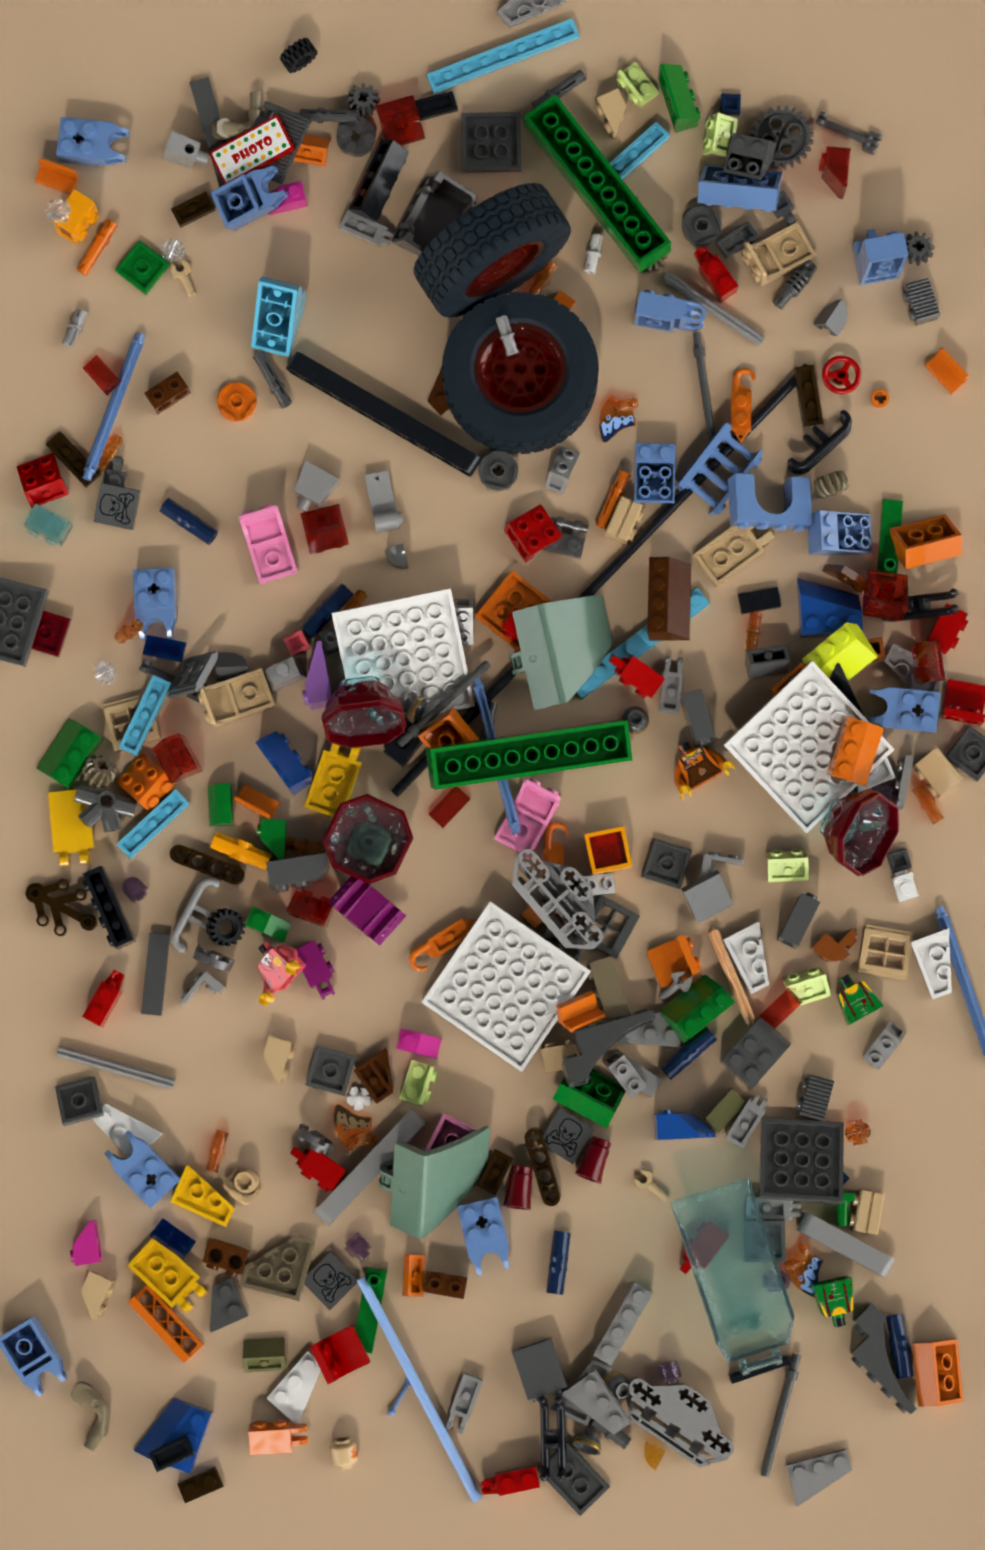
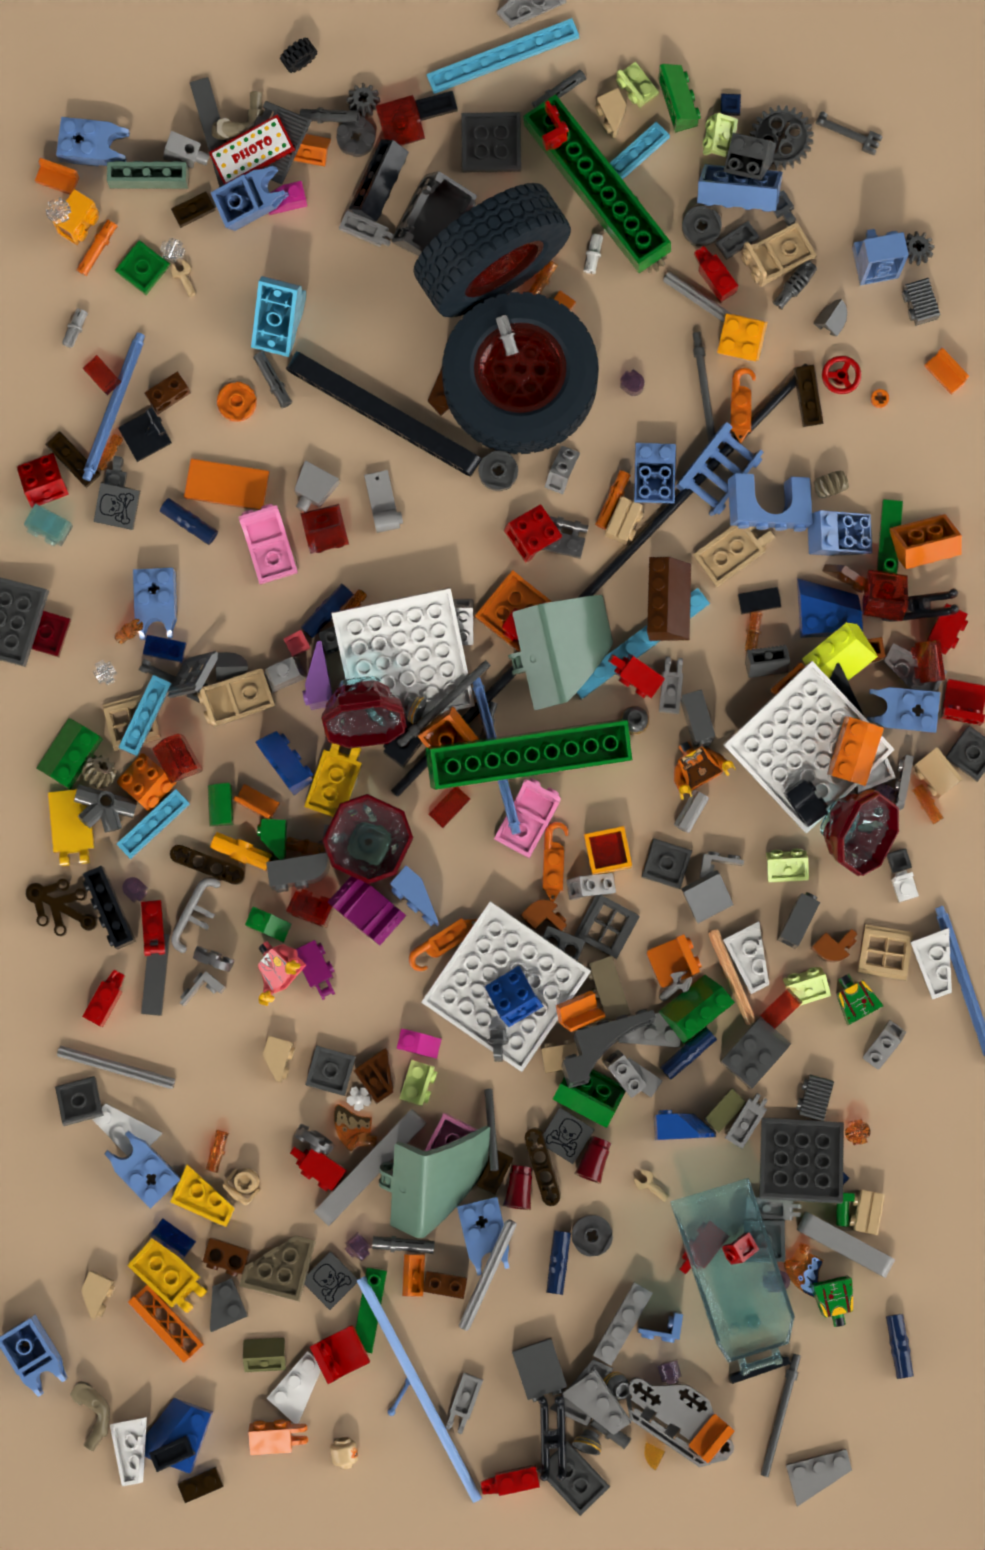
dark pink slope [70,1221,103,1266] -> none
black tyre [206,908,246,946] -> none
dark grey brick [385,543,409,569] -> none
light grey connector [512,849,604,949] -> none
arm [599,395,638,443] -> none
medium blue brick [634,290,706,332] -> none
black piece [787,410,852,475] -> none
clear red slope [818,146,851,199] -> none
dark grey arch [850,1303,917,1414] -> none
orange slope [912,1339,964,1406] -> none
none -> sand green brick [107,161,189,189]
none -> white wing [110,1417,147,1486]
none -> black plate [118,407,172,462]
none -> red plate [141,900,165,956]
none -> orange tile [184,459,270,510]
none -> dark grey pin [372,1236,435,1254]
none -> medium blue slope [390,866,439,927]
none -> light grey axle [459,1219,517,1331]
none -> dark grey bar [484,1089,499,1171]
none -> blue bracket [485,966,544,1027]
none -> dark grey piece [487,1030,509,1062]
none -> red bracket [542,101,569,151]
none -> flat silver plate [572,1215,613,1257]
none -> clear purple plate [620,369,645,396]
none -> medium blue bracket [637,1312,683,1343]
none -> light grey axle [674,790,709,833]
none -> orange panel [689,1414,735,1463]
none -> light orange piece [717,313,768,362]
none -> red bracket [722,1232,759,1265]
none -> black brick [783,779,828,827]

